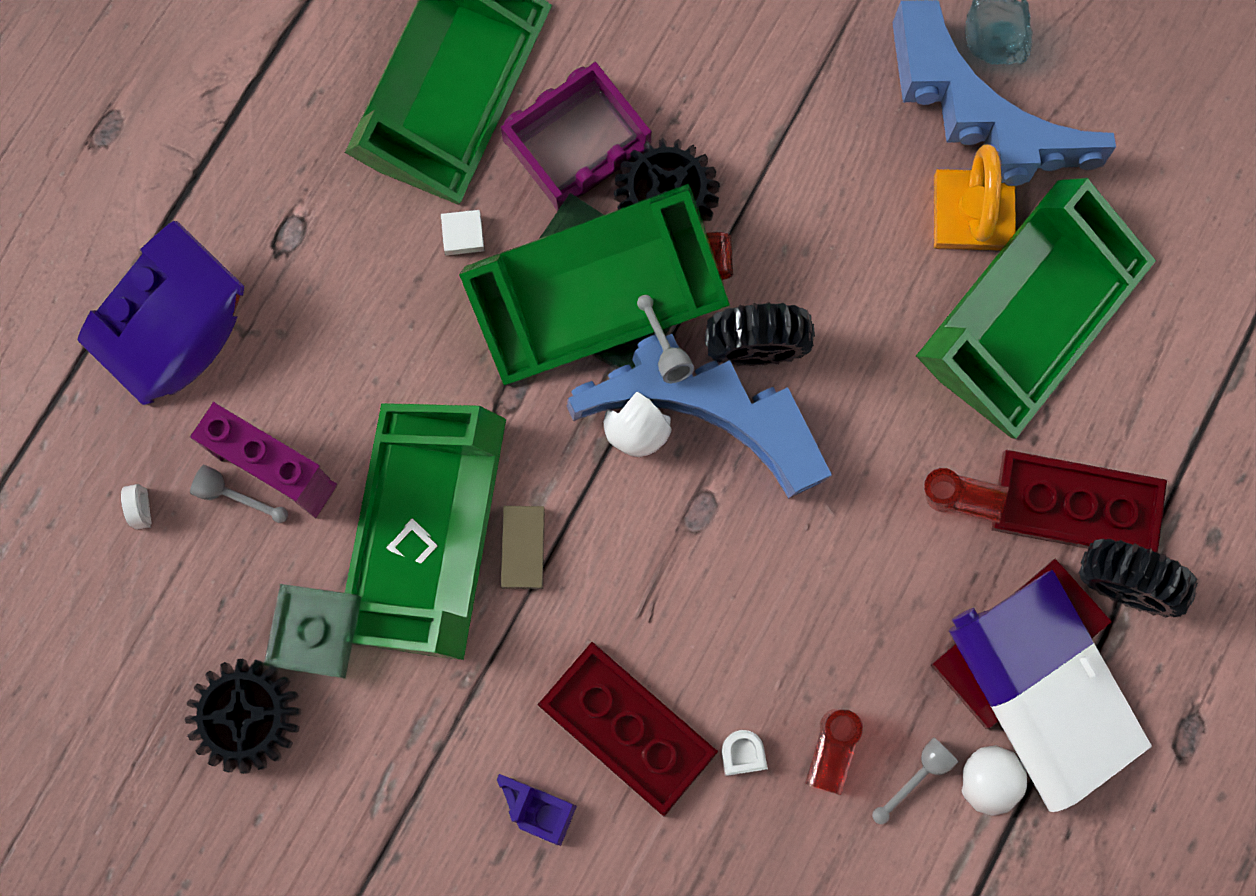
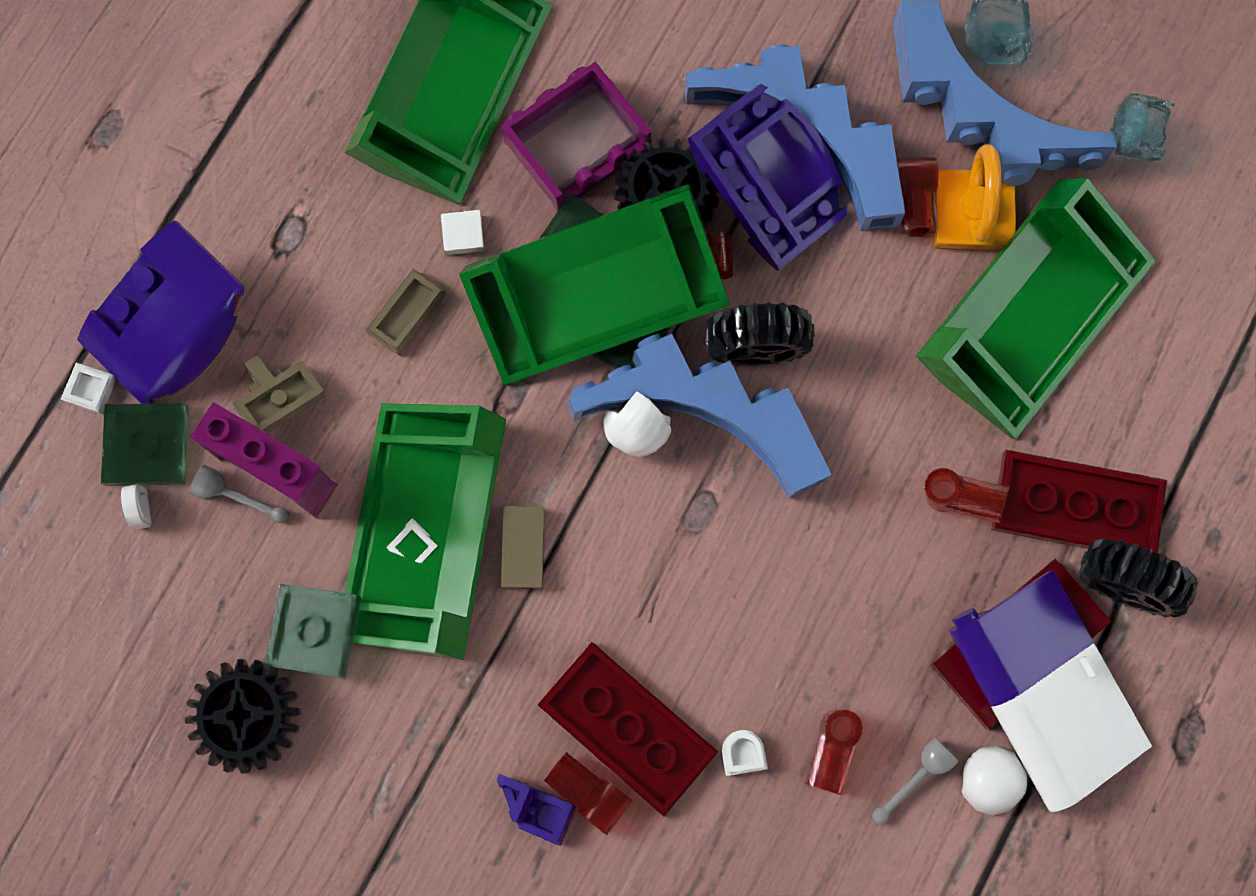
light grey hinge [637,295,694,383] -> none
none -> white tile [61,363,117,415]
none -> clear green tile [101,403,189,486]
none -> dark tan hinge [233,355,326,434]
none -> dark tan tile [366,268,446,356]
none -> clear red piece [544,752,633,835]
none -> medium blue arch [684,44,905,231]
none -> dark purple slope [687,84,847,270]
none -> clear red piece [896,157,939,237]
none -> clear light blue hair [1109,93,1175,161]

